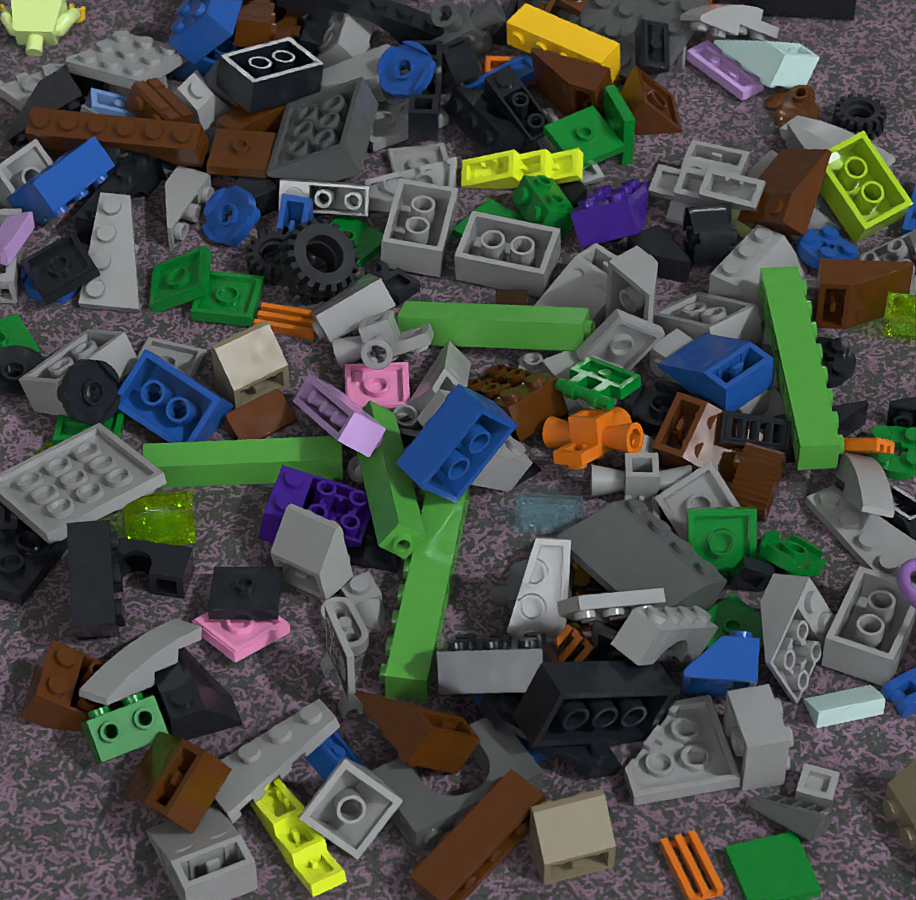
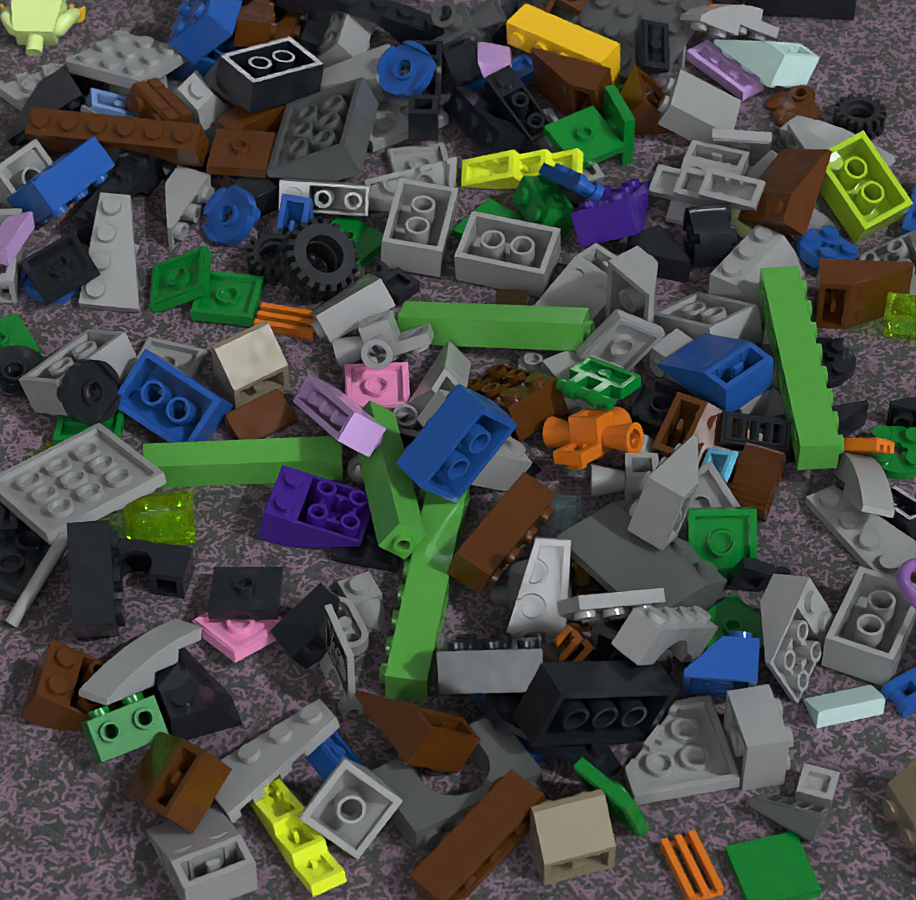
light grey slope [270,503,354,601] -> none
green plate [757,531,827,577] -> none
none -> light grey bar [5,532,68,627]
none -> black slope [270,583,340,669]
none -> reddish brown brick [447,472,557,595]
none -> lavender slope [477,42,512,80]
none -> blue plate [538,162,604,202]
none -> green plate [573,757,650,837]
none -> light grey slope [627,435,699,550]
none -> light grey brick [657,69,741,143]
none -> medium azure slope [701,448,739,483]
none -> light grey plate [711,128,772,164]

